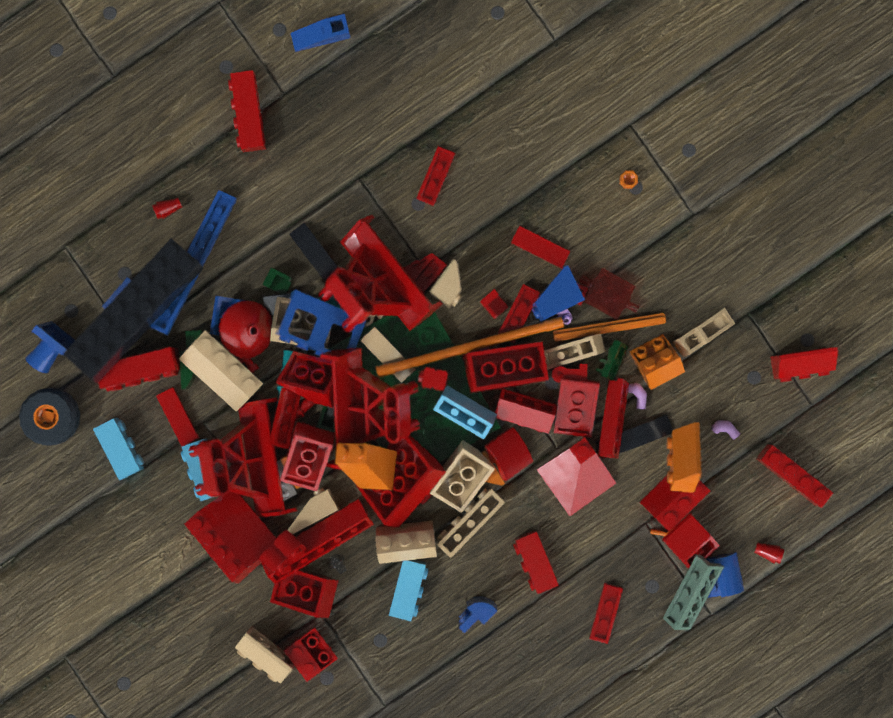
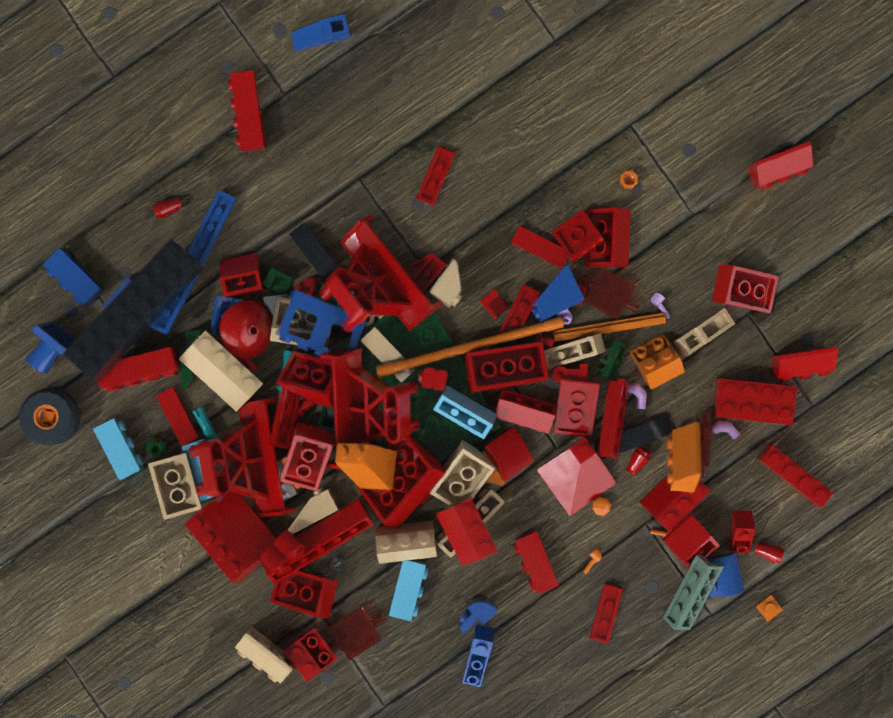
none -> blue brick [43,248,105,306]
none -> dark green tile [146,435,166,455]
none -> tan slope [148,453,202,520]
none -> teal pin [192,406,222,440]
none -> red slope [219,253,265,298]
none -> red tile [294,278,319,297]
none -> clear red plate [329,607,385,660]
none -> red slope [436,496,498,566]
none -> blue slope [462,624,495,687]
none -> red tile [533,333,554,347]
none -> red plate [552,209,604,262]
none -> orange hand [583,548,602,574]
none -> red slope [584,207,631,268]
none -> orange tile [592,497,611,516]
none -> red cone [626,446,651,476]
none -> lavender hand [651,293,670,319]
none -> clear red plate [700,412,712,478]
none -> red slope [712,264,779,314]
none -> red brick [712,378,797,425]
none -> red slope [730,511,755,554]
none -> red slope [747,142,813,190]
none -> orange plate [755,594,783,622]

